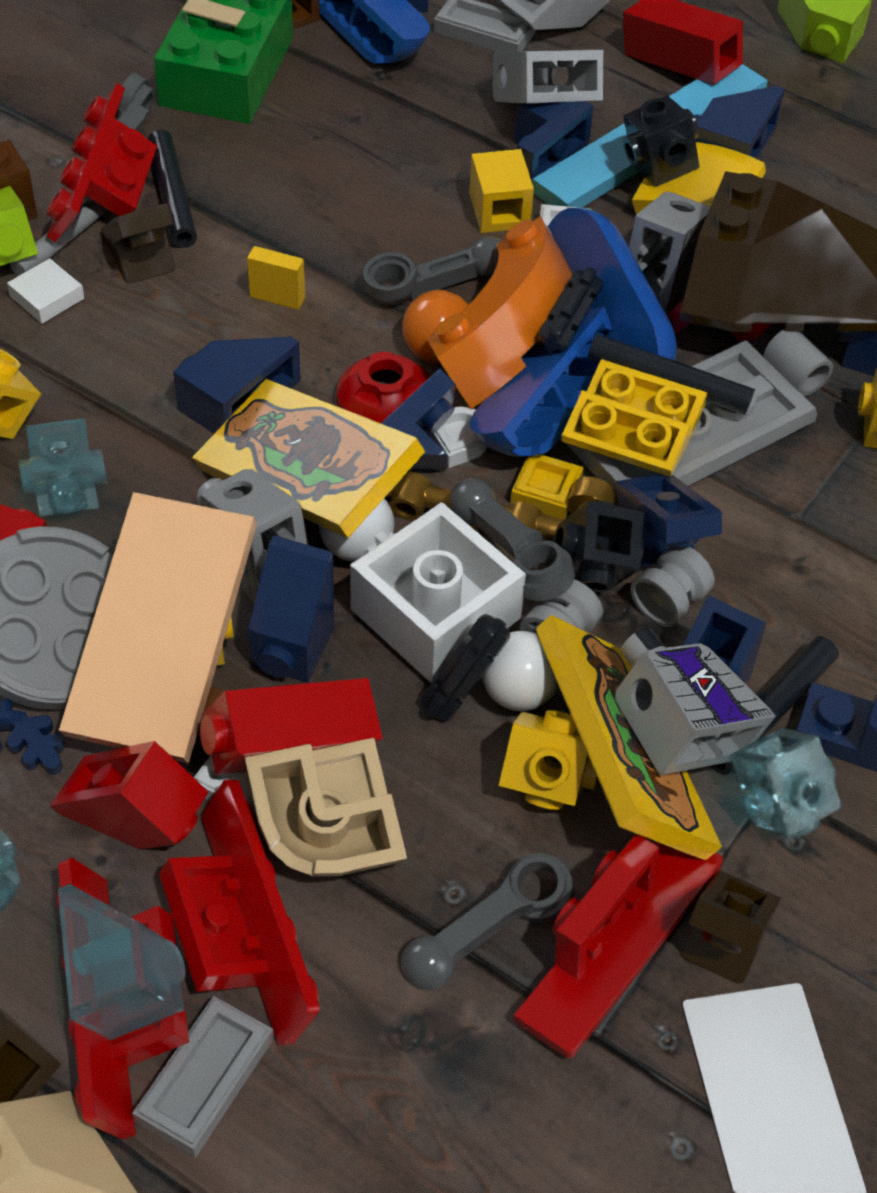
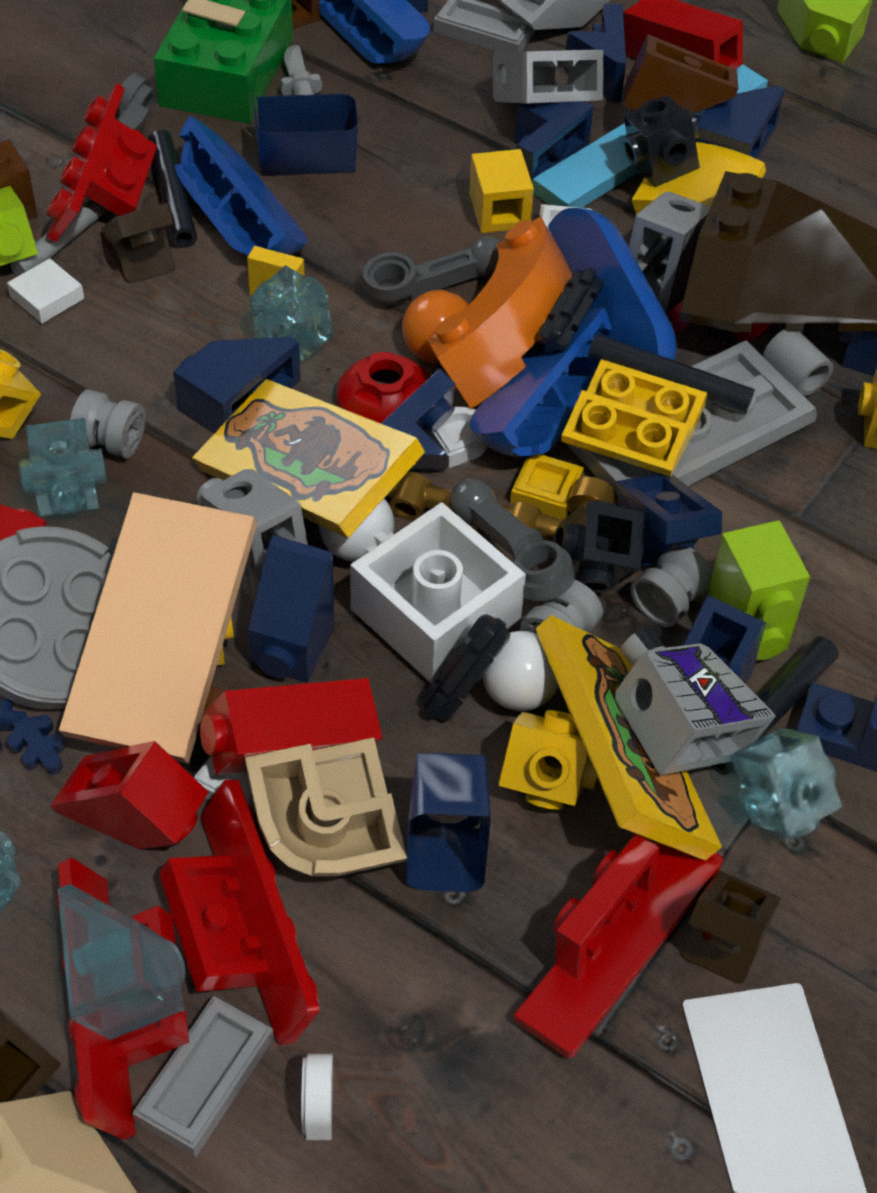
dark grey piece [401,853,574,990] -> none
none -> light grey wheel [69,389,146,459]
none -> blue brick [175,115,308,256]
none -> clear light blue brick [249,265,335,364]
none -> dark blue piece [253,94,358,176]
none -> light grey piece [280,45,323,96]
none -> white tile [301,1054,333,1140]
none -> dark blue piece [406,753,491,892]
none -> dark blue slope [564,4,626,102]
none -> reddish brown slope [623,34,739,114]
none -> lime brick [707,520,810,660]

